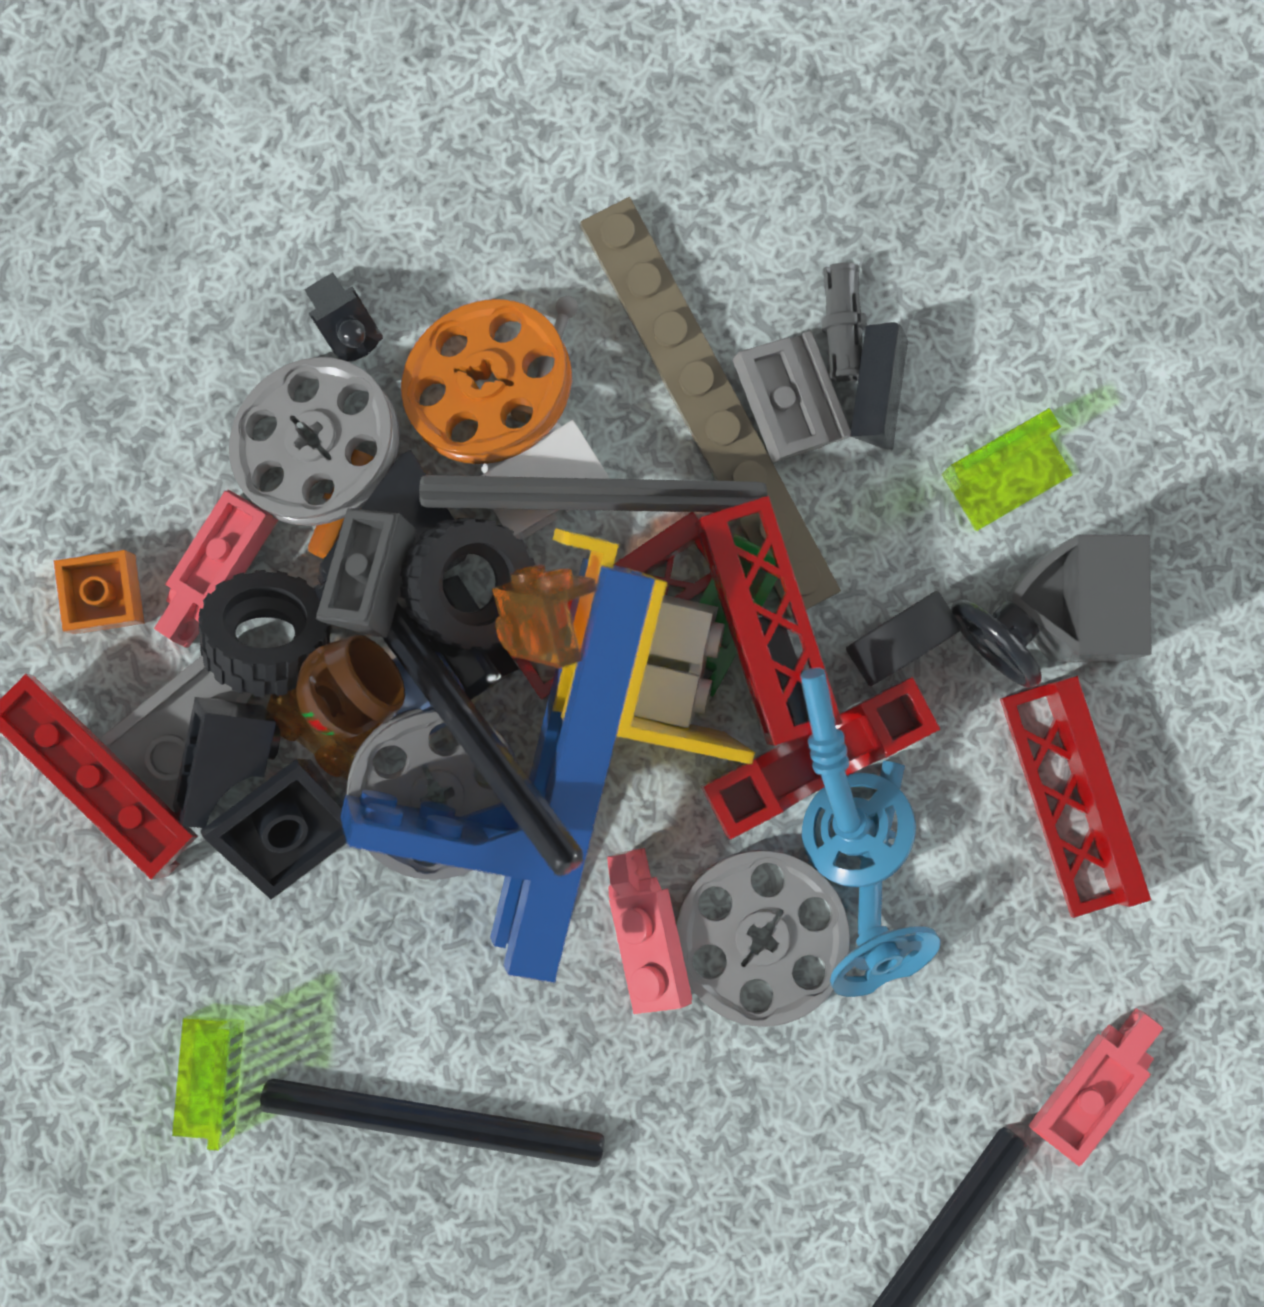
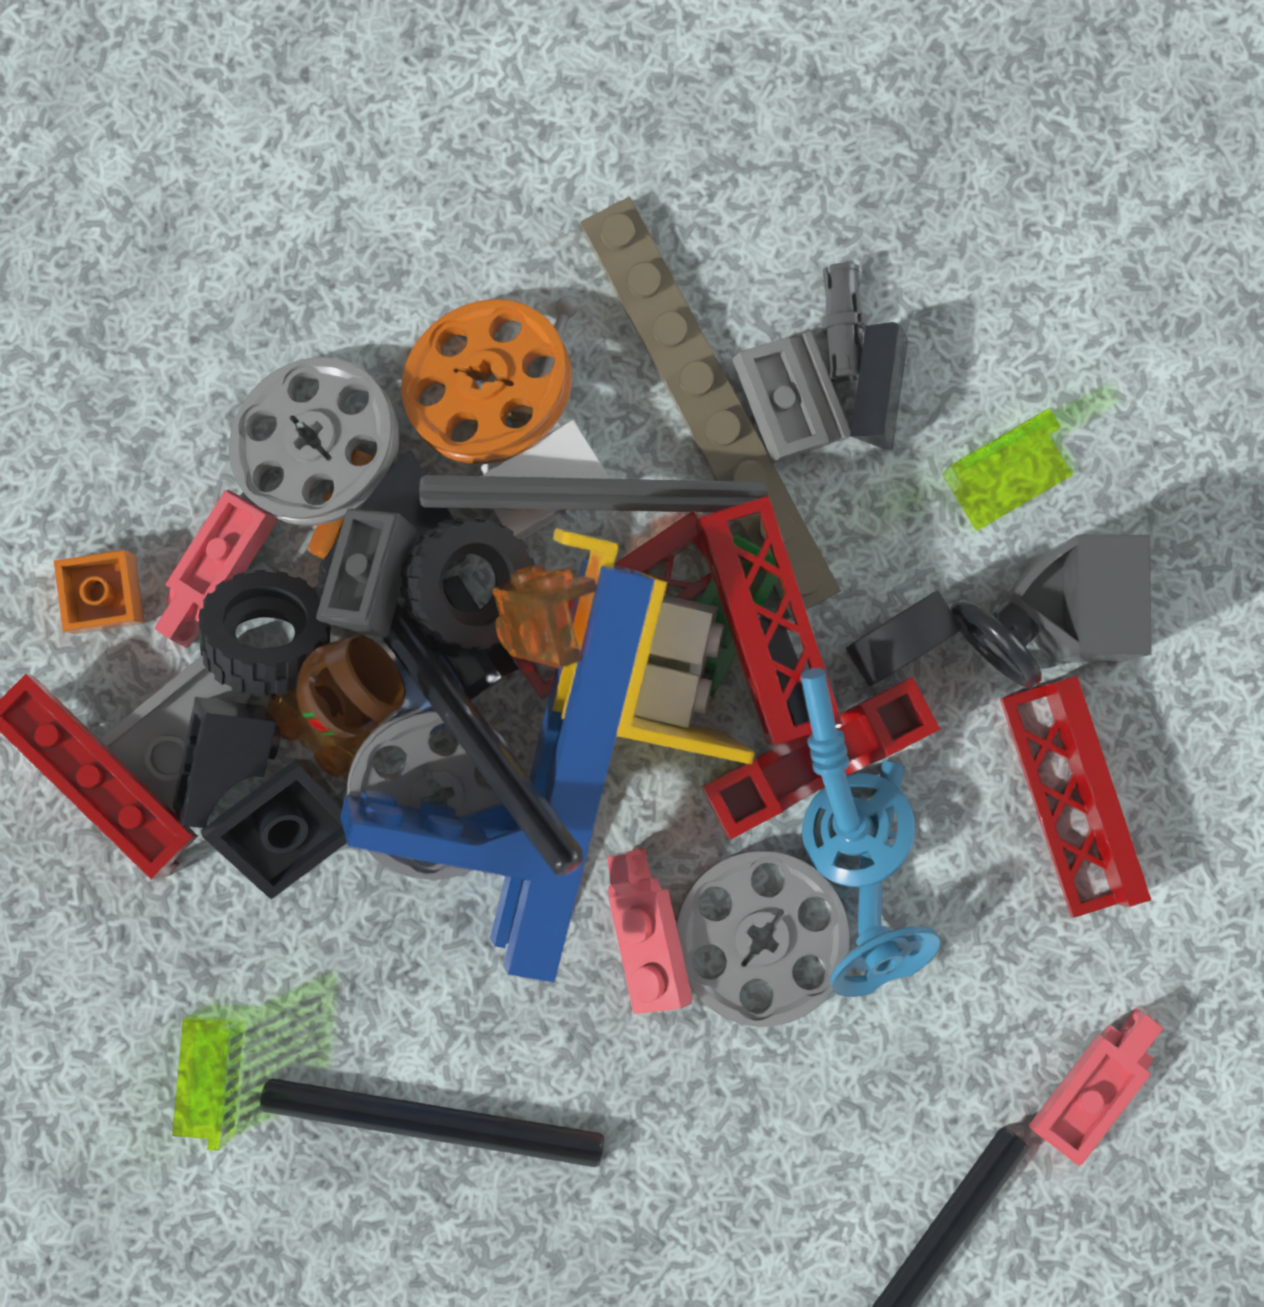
black piece [304,272,383,362] -> none

